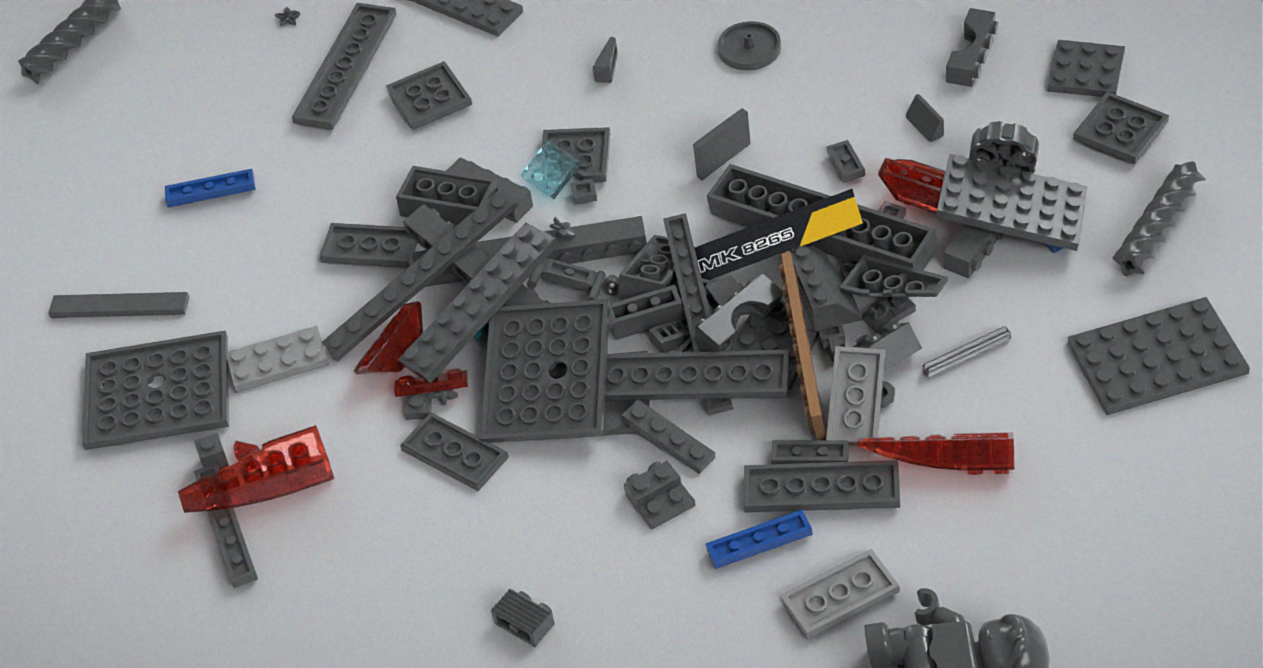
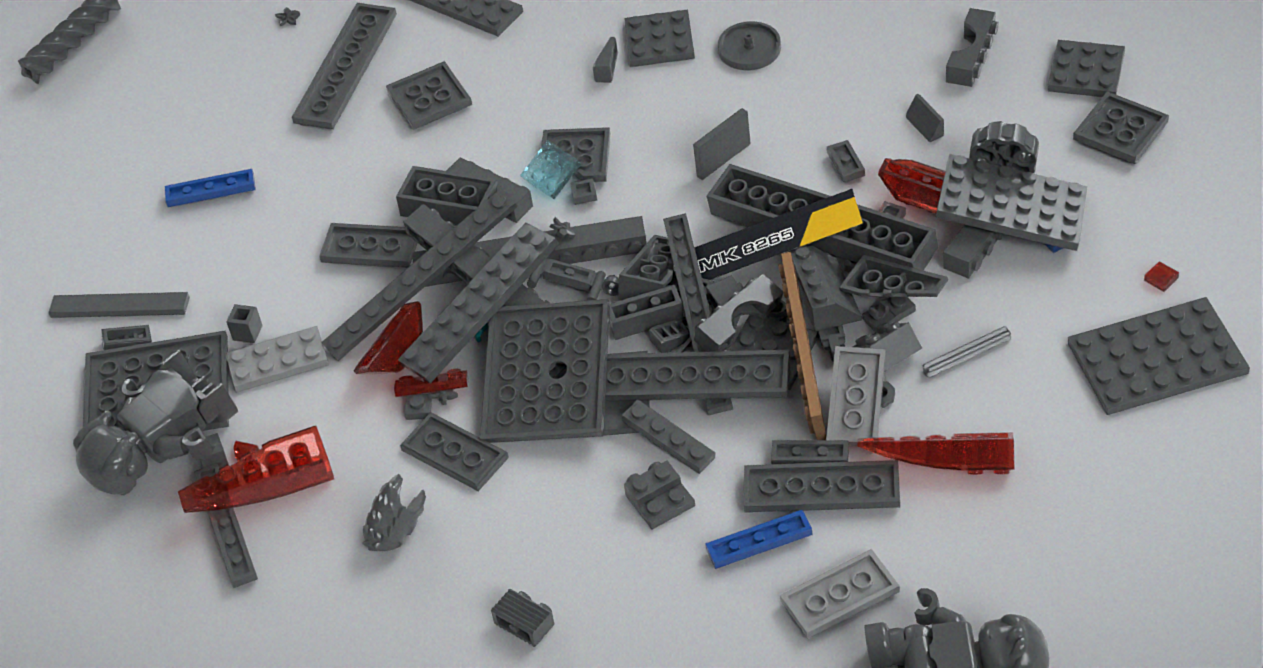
dark grey piece [1112,161,1206,277] -> none
none -> dark grey piece [73,350,238,495]
none -> dark grey slope [101,325,152,350]
none -> dark grey brick [226,304,263,343]
none -> dark grey head [362,474,426,551]
none -> dark grey plate [624,9,695,67]
none -> clear red tile [1144,261,1179,292]

